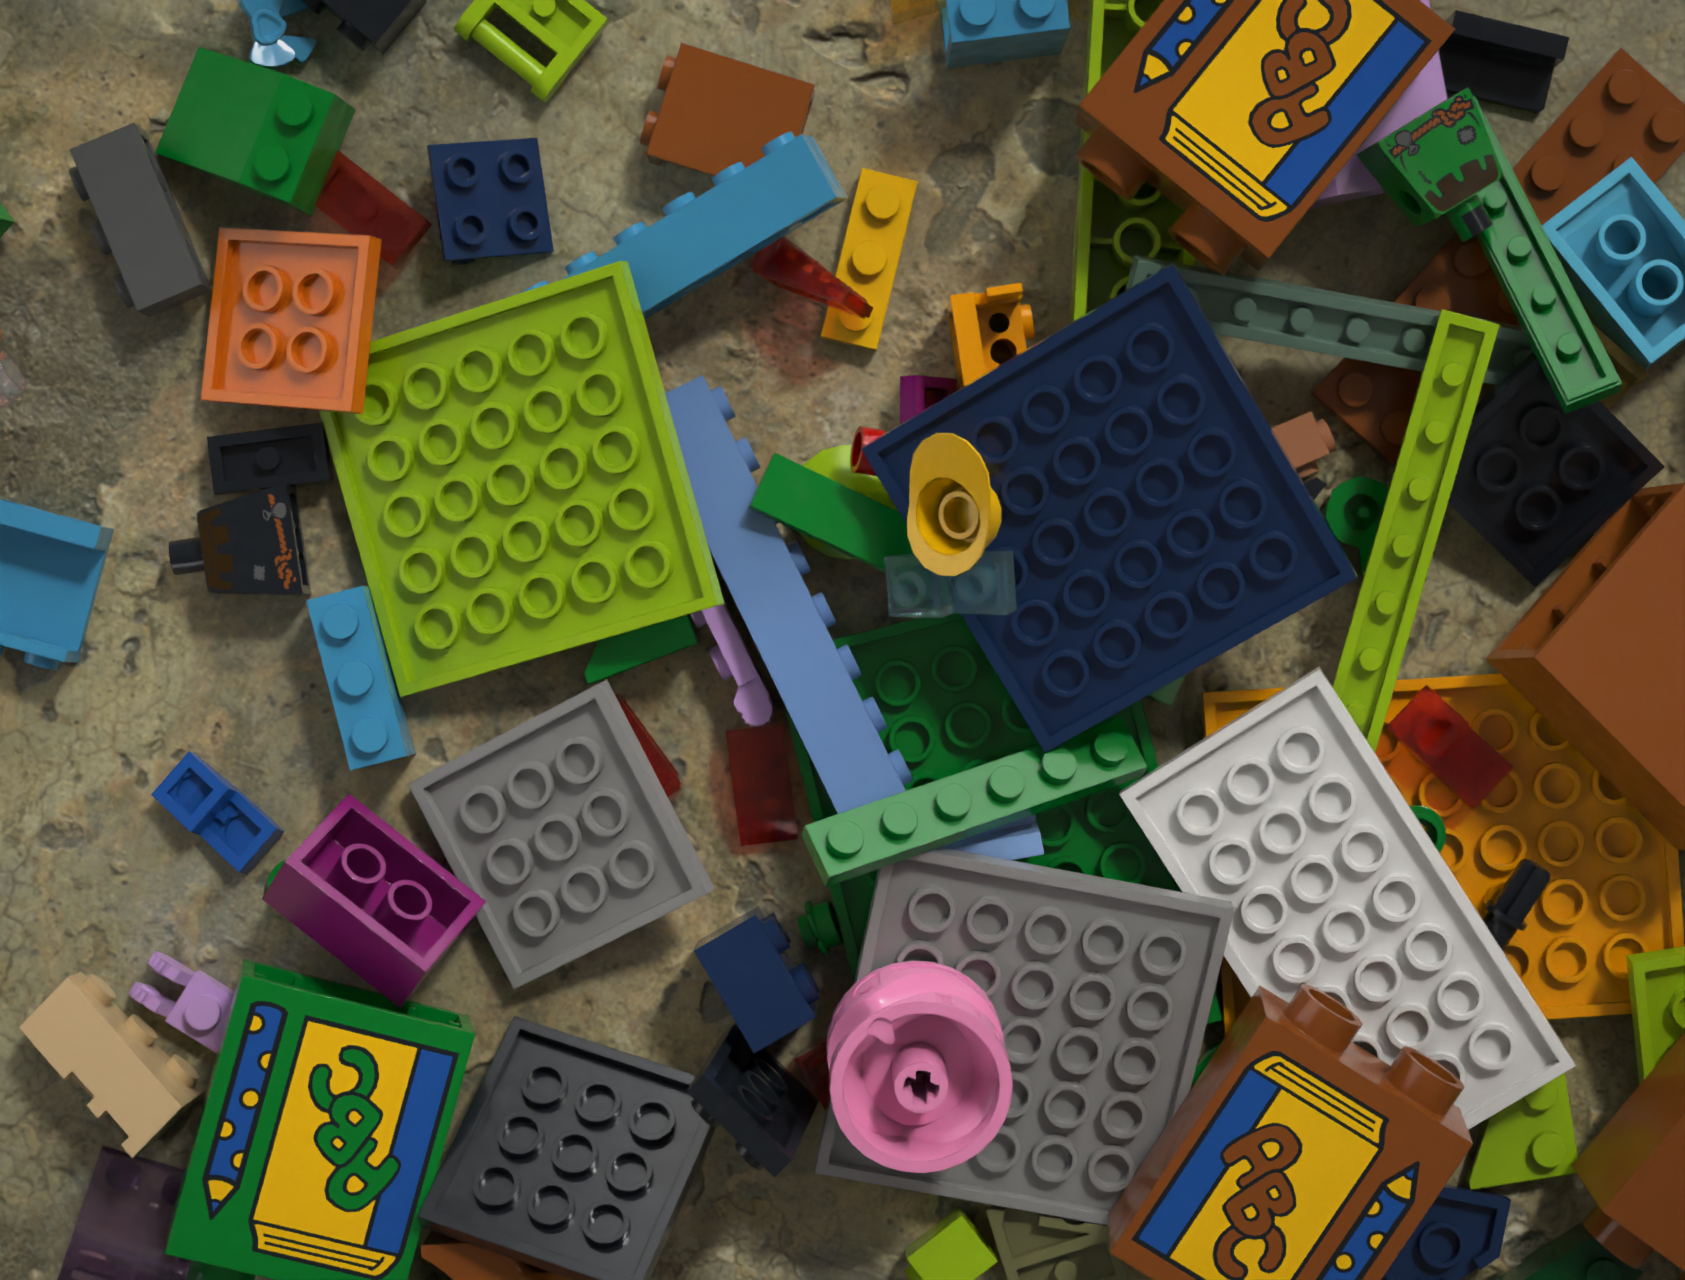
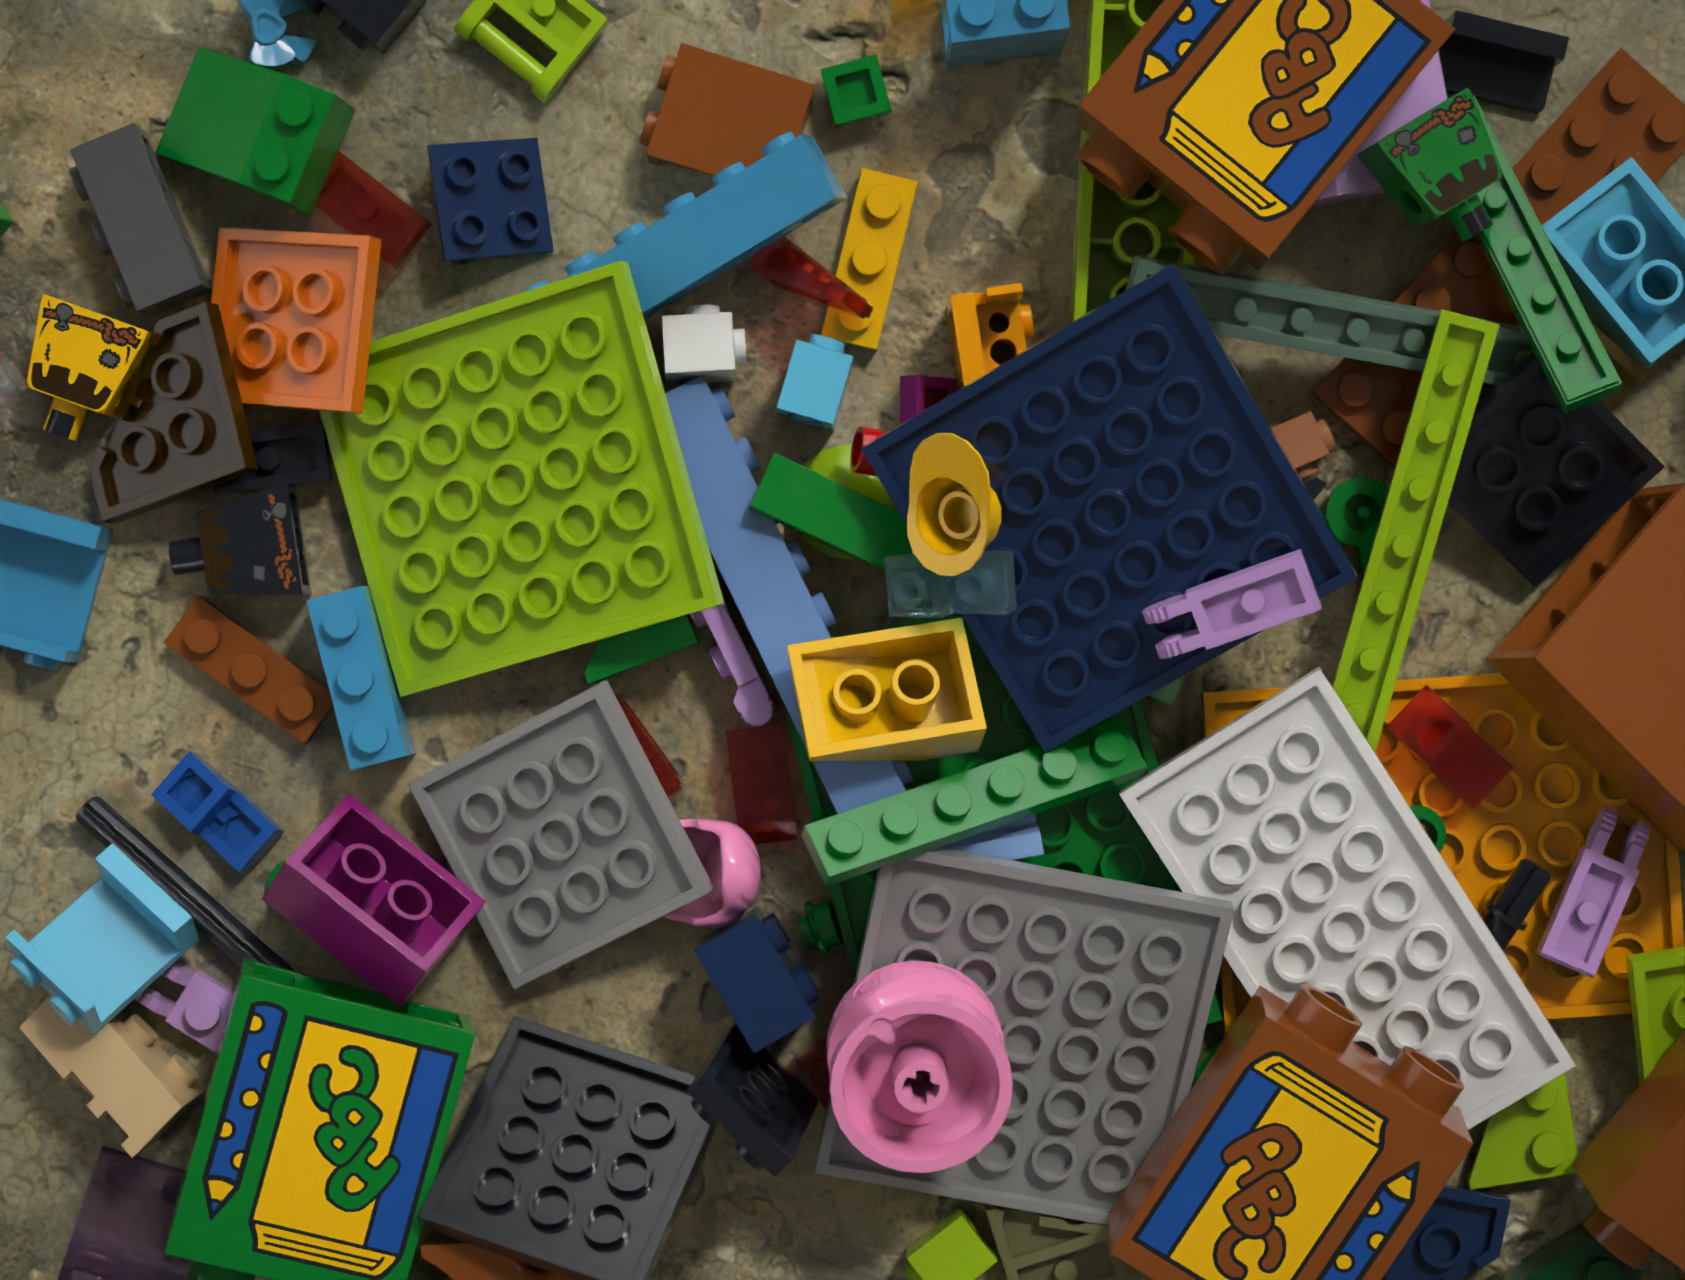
none -> medium azure panel [5,843,199,1035]
none -> torso [27,294,153,441]
none -> black axle [75,797,296,972]
none -> dark brown plate [89,301,258,524]
none -> dark orange plate [164,596,334,744]
none -> white brick [662,304,747,385]
none -> bright pink piece [664,818,761,928]
none -> medium azure brick [777,334,853,432]
none -> yellow slope [787,617,987,761]
none -> green plate [821,54,892,129]
none -> lavender hinge [1142,549,1322,659]
none -> lavender hinge [1535,805,1651,978]

